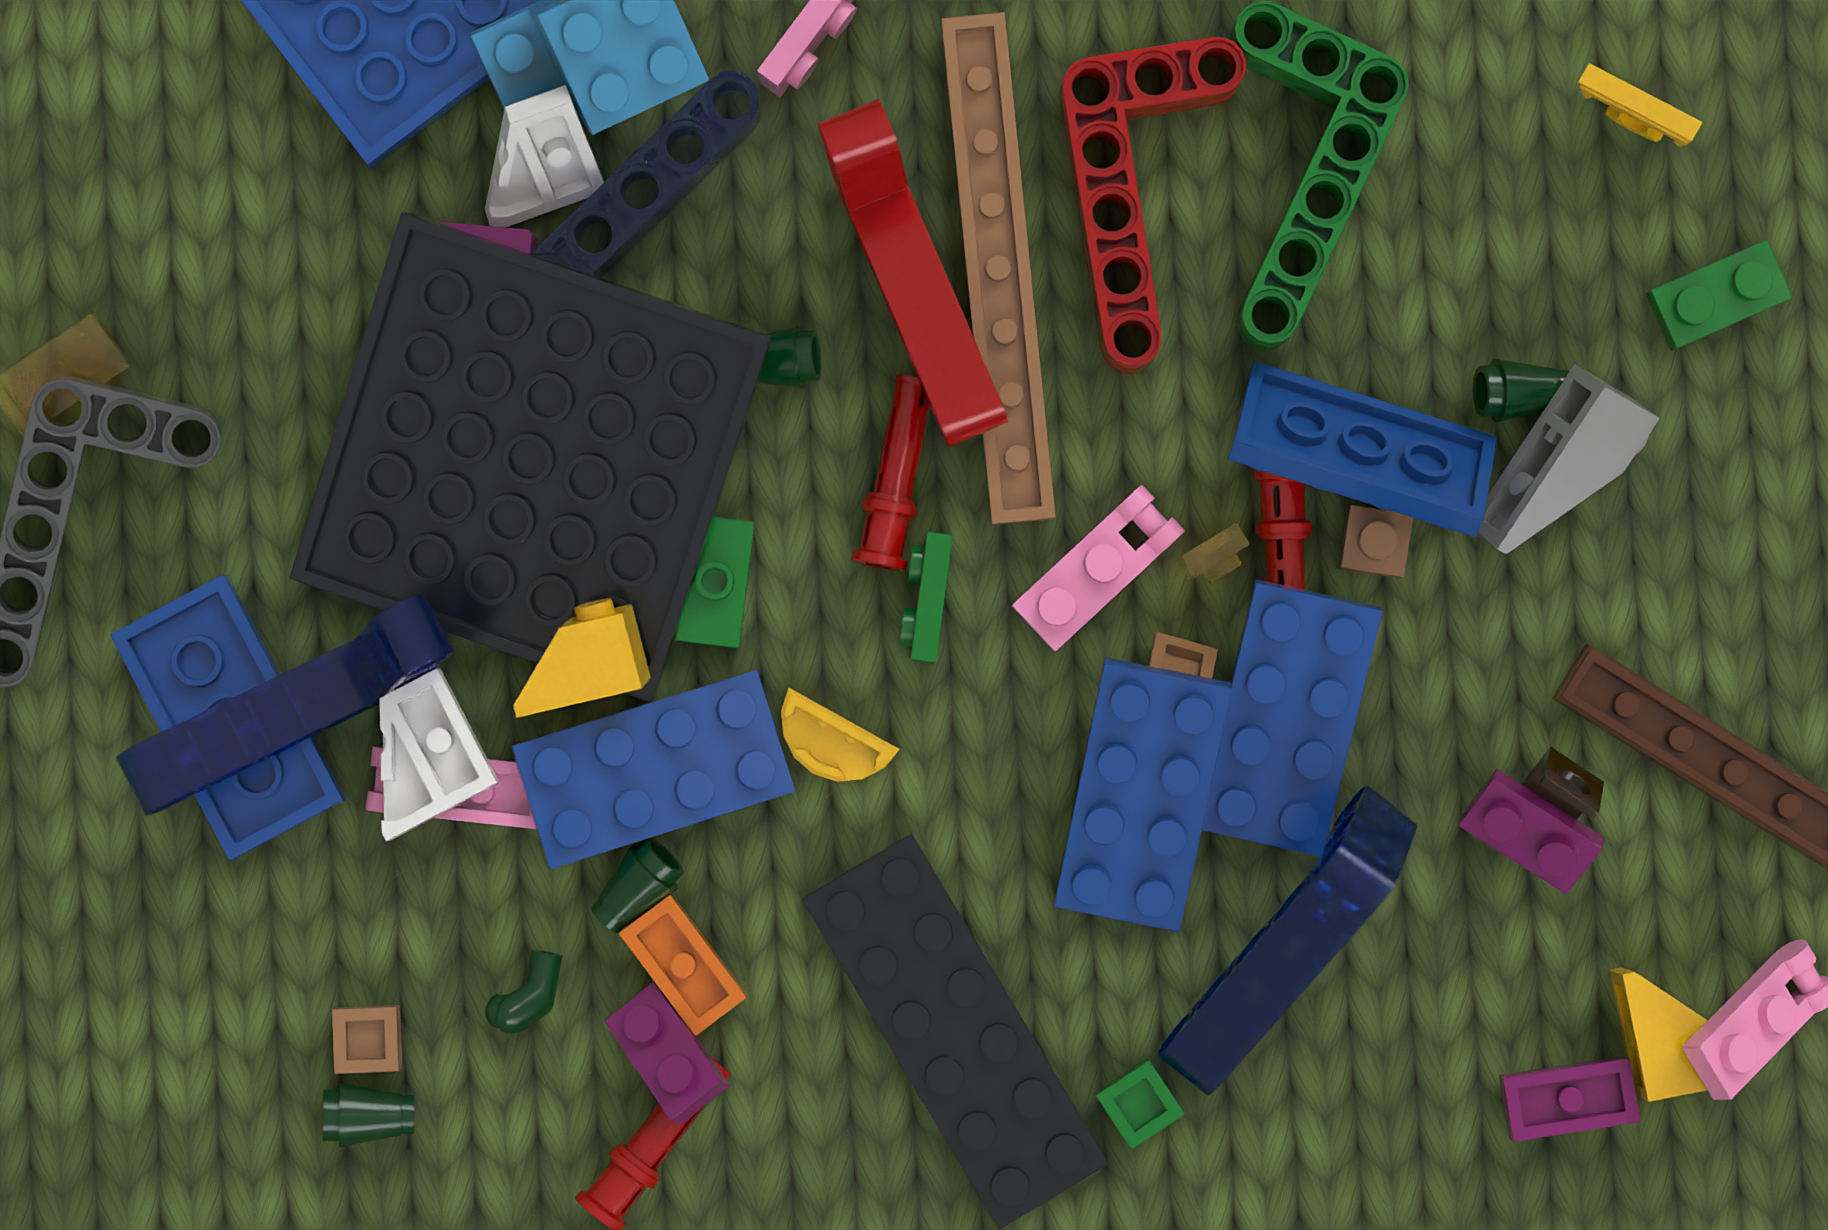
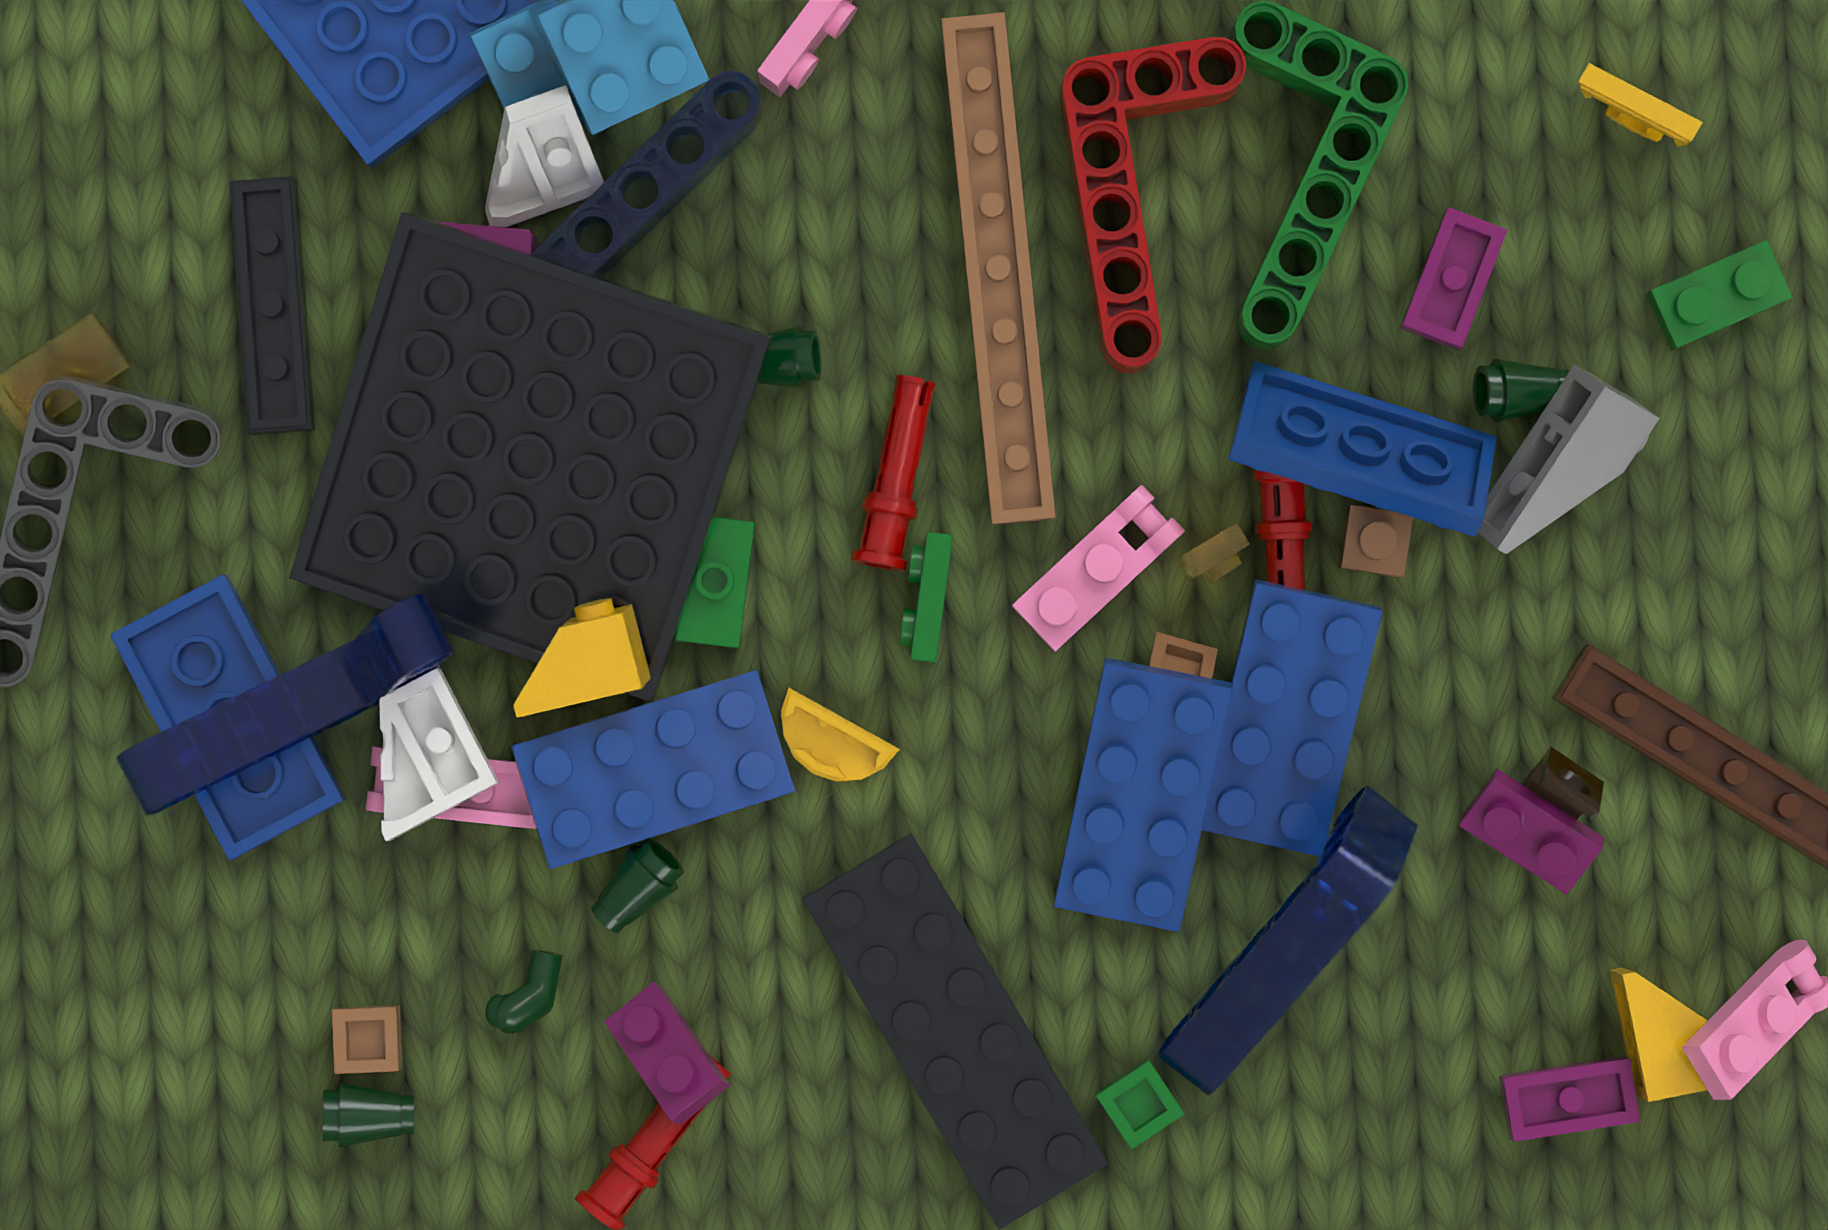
orange plate [619,894,748,1036] -> none
red beam [817,99,1008,447] -> none
none -> black tile [230,176,315,435]
none -> magenta plate [1399,207,1507,351]

